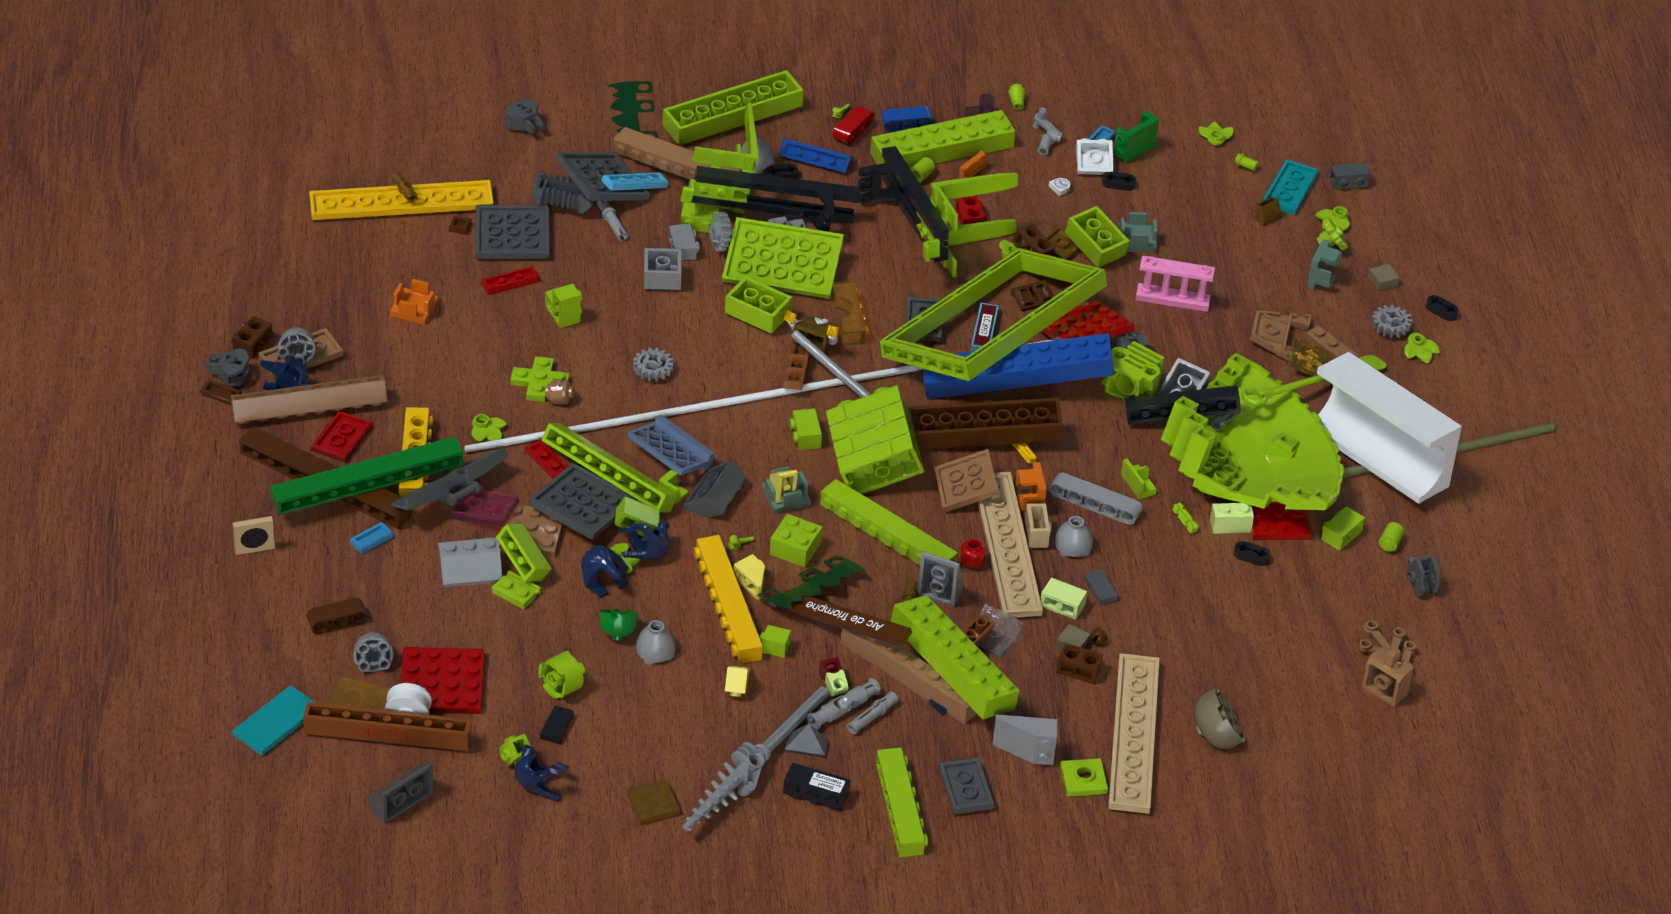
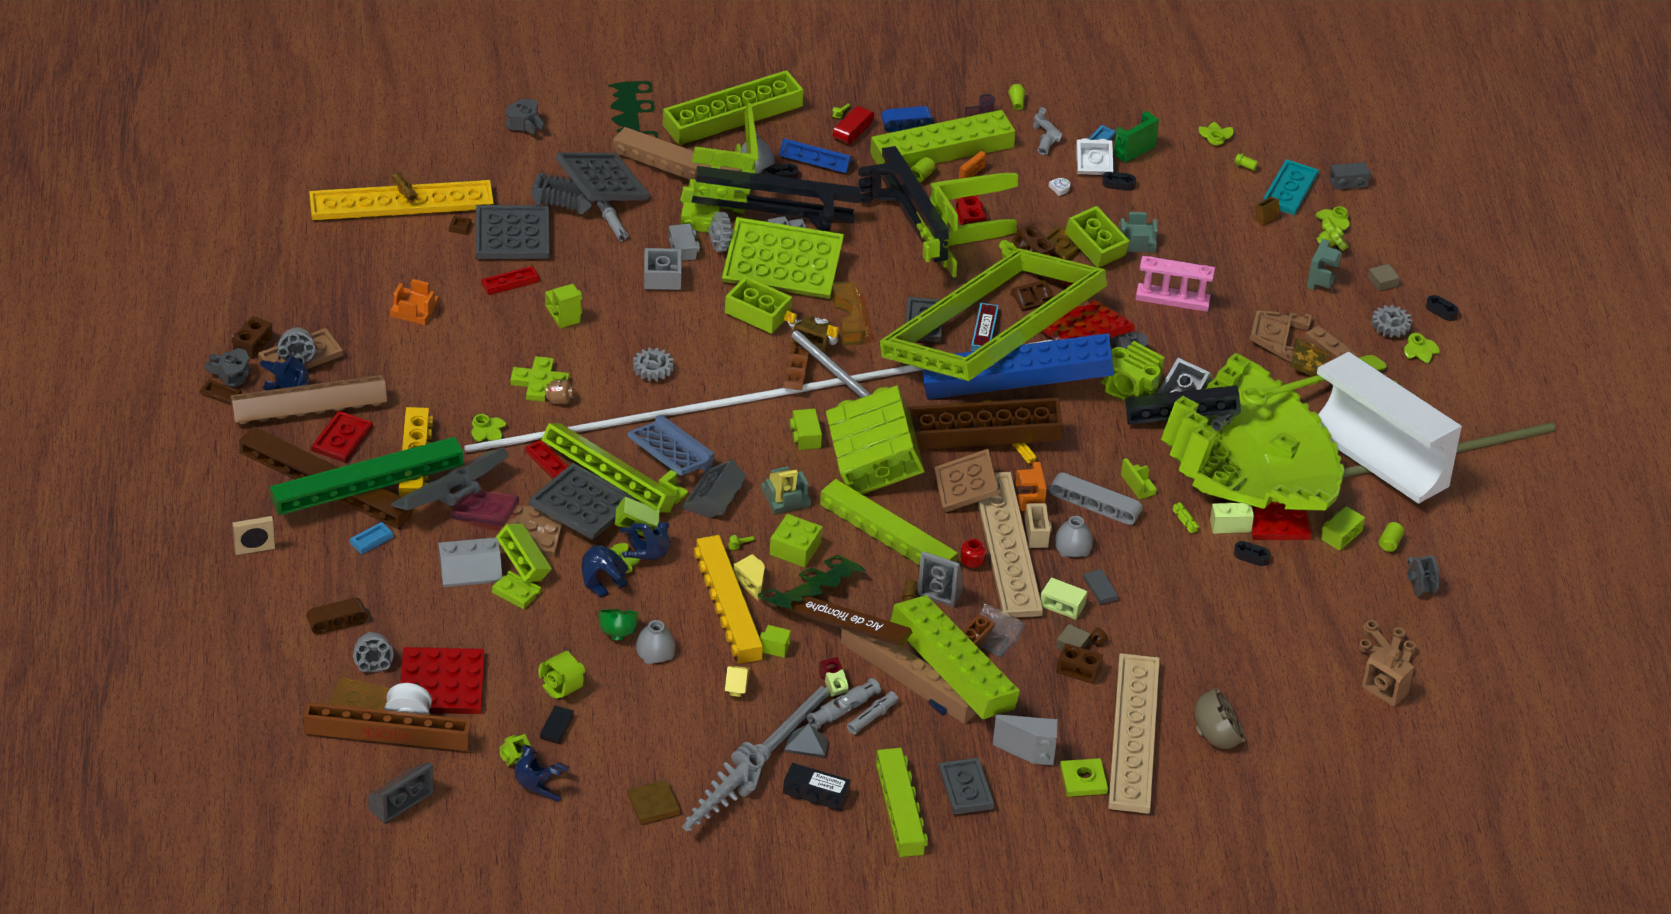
teal tile [232,685,316,756] -> none
medium azure tile [601,172,669,191] -> none

